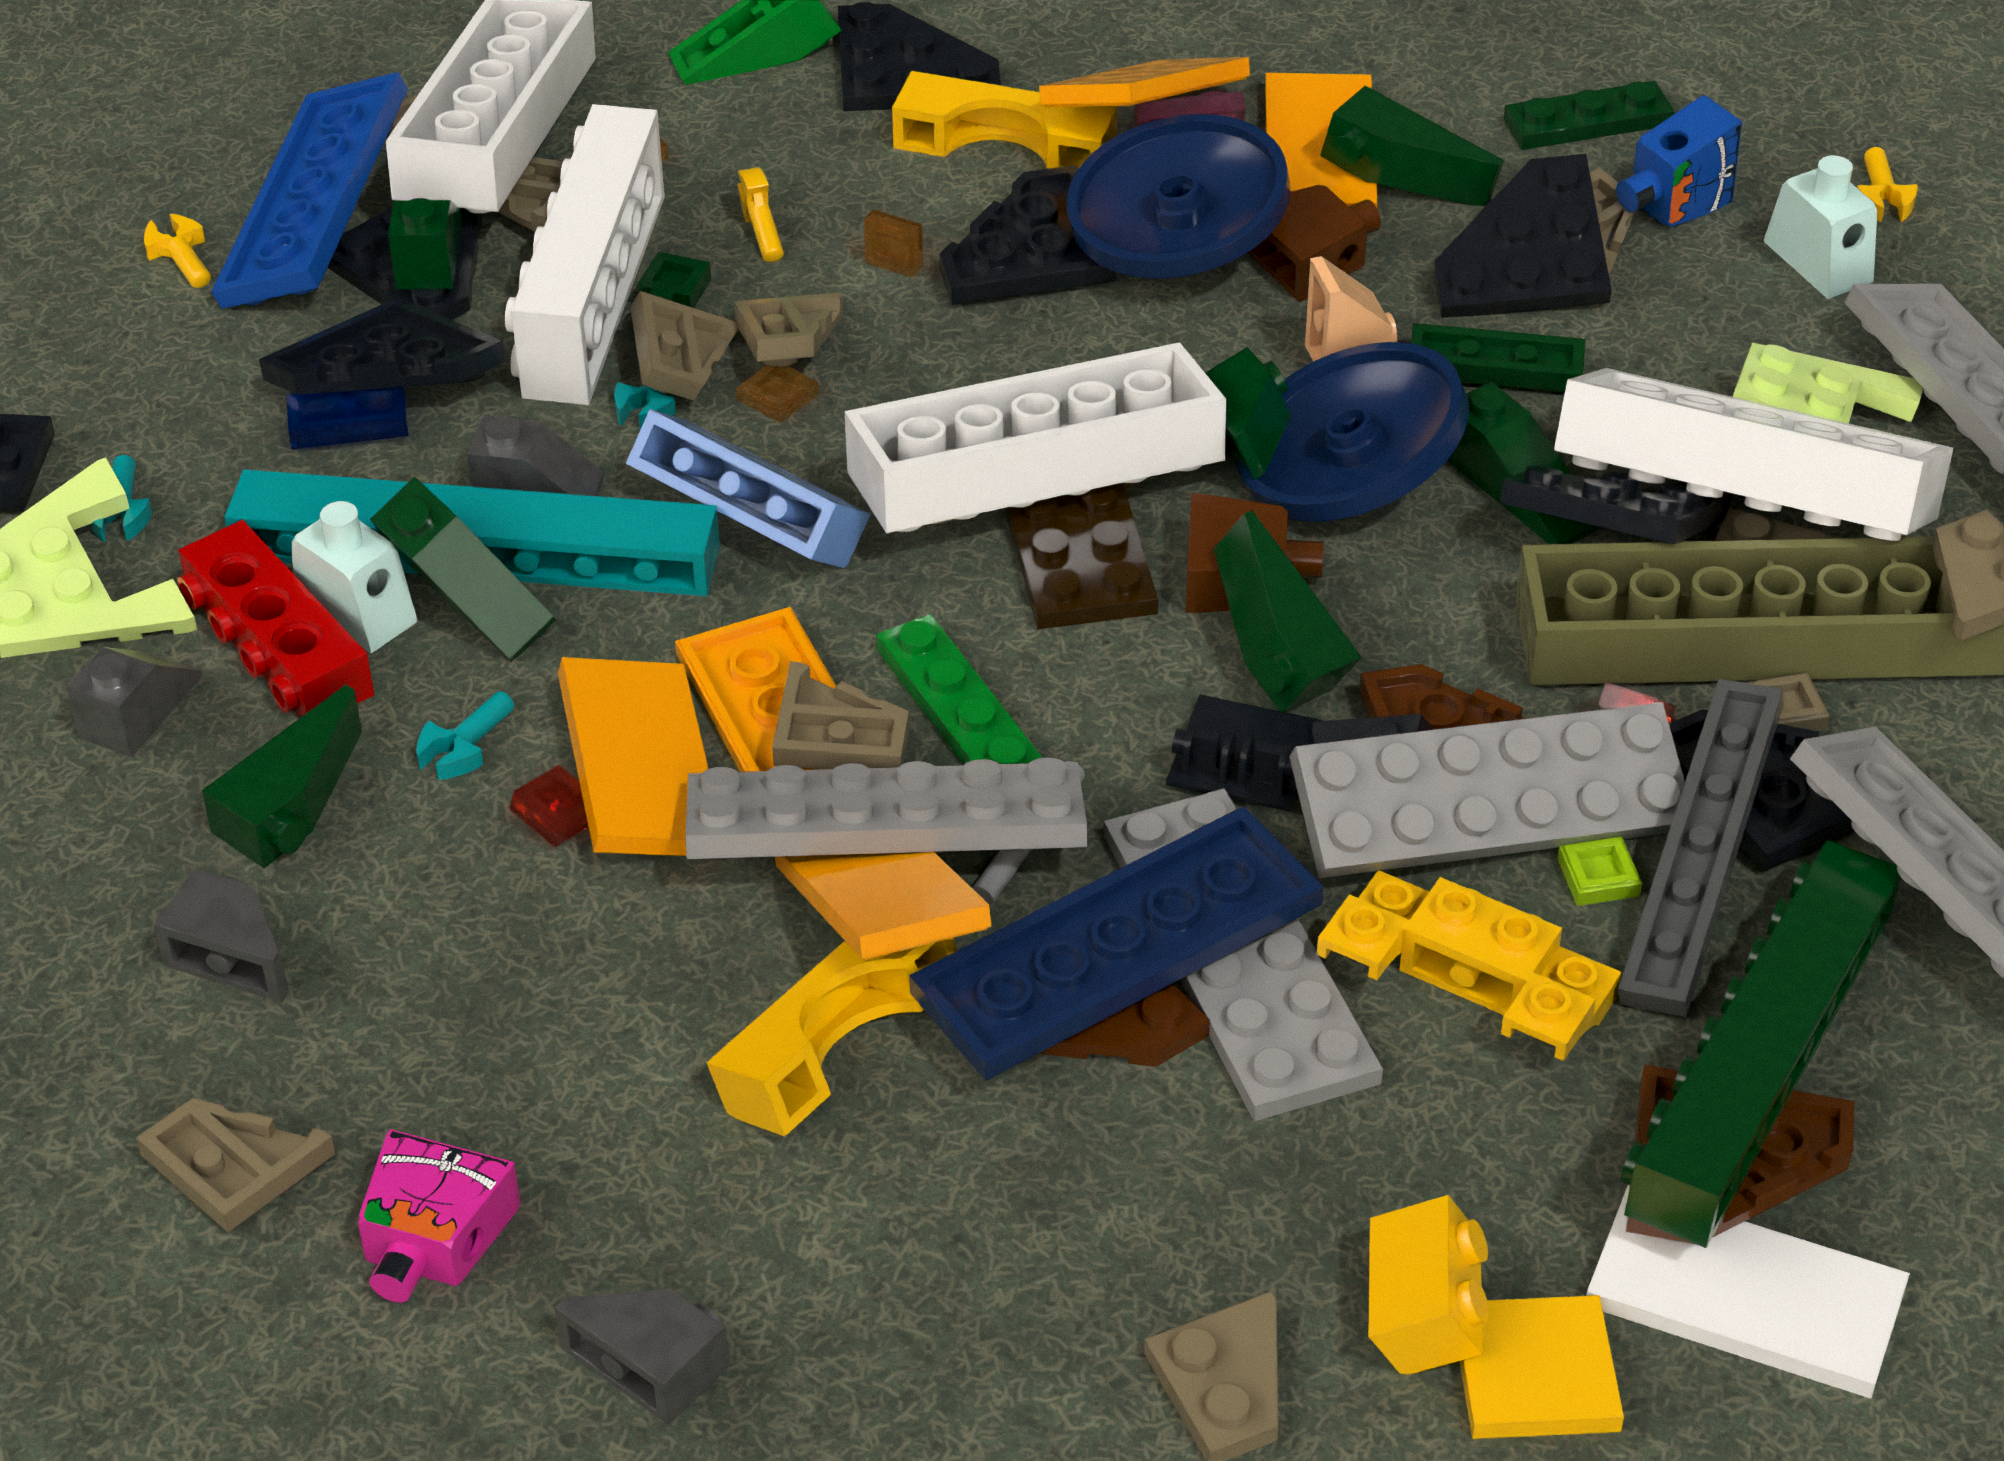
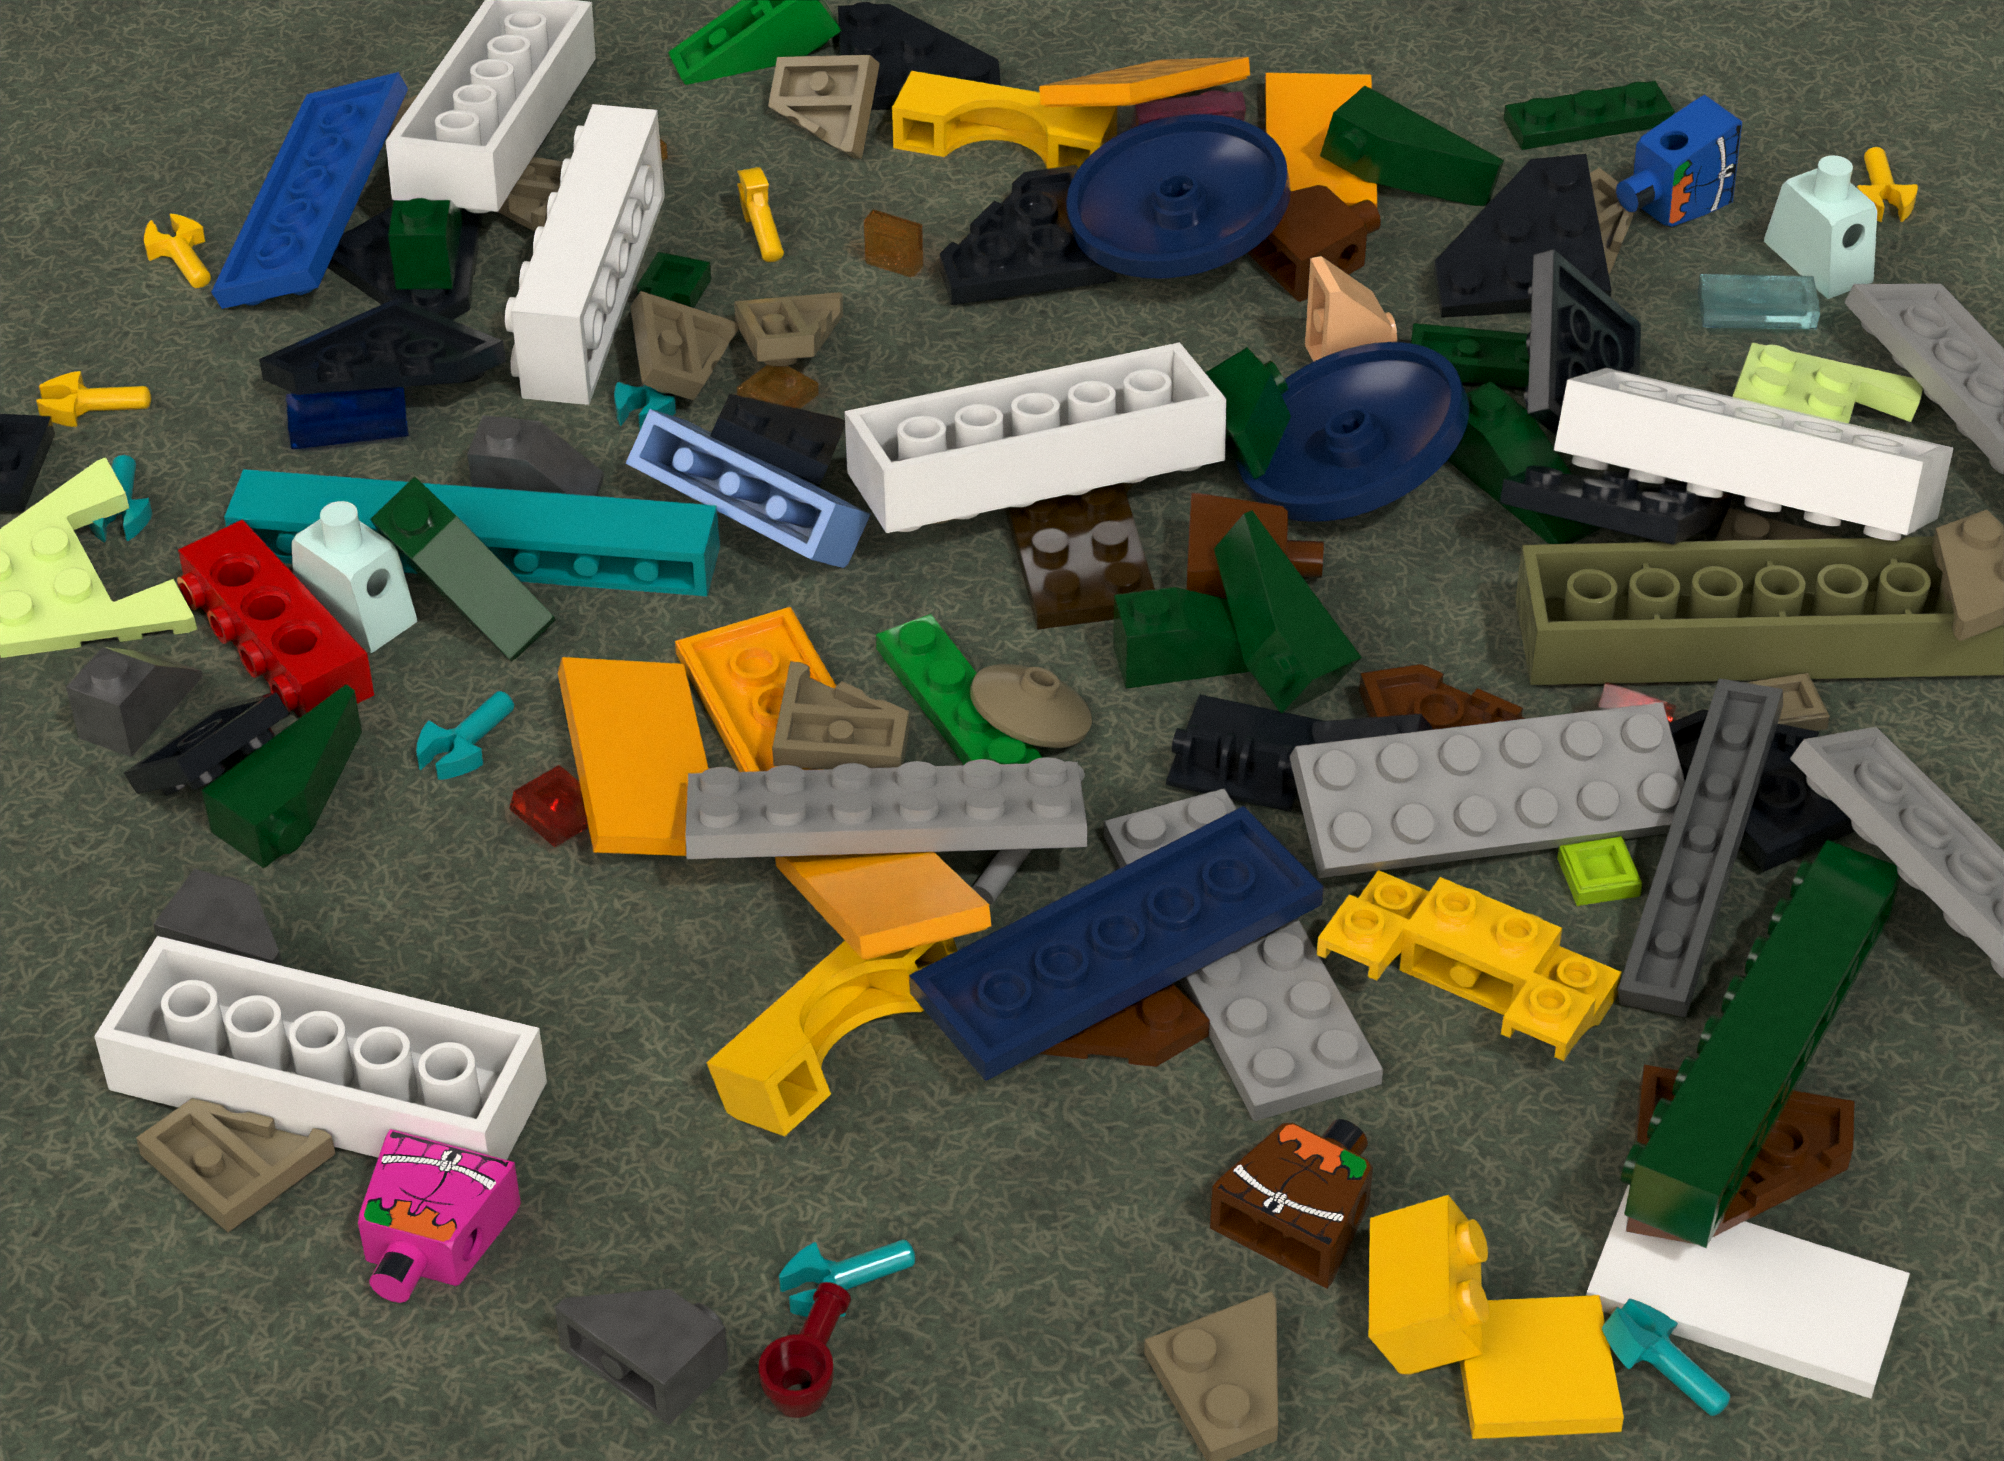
none -> yellow bar [36,371,151,427]
none -> white brick [94,936,547,1160]
none -> black plate [124,692,290,795]
none -> black wing [710,394,845,486]
none -> dark red bar [758,1282,851,1418]
none -> dark tan wing [768,55,880,159]
none -> teal bar [779,1239,915,1317]
none -> dark tan dish [970,664,1092,748]
none -> dark green slope [1113,587,1250,689]
none -> reddish brown torso [1210,1119,1373,1289]
none -> black plate [1524,250,1641,436]
none -> teal bar [1602,1298,1730,1416]
none -> clear light blue plate [1697,274,1820,330]

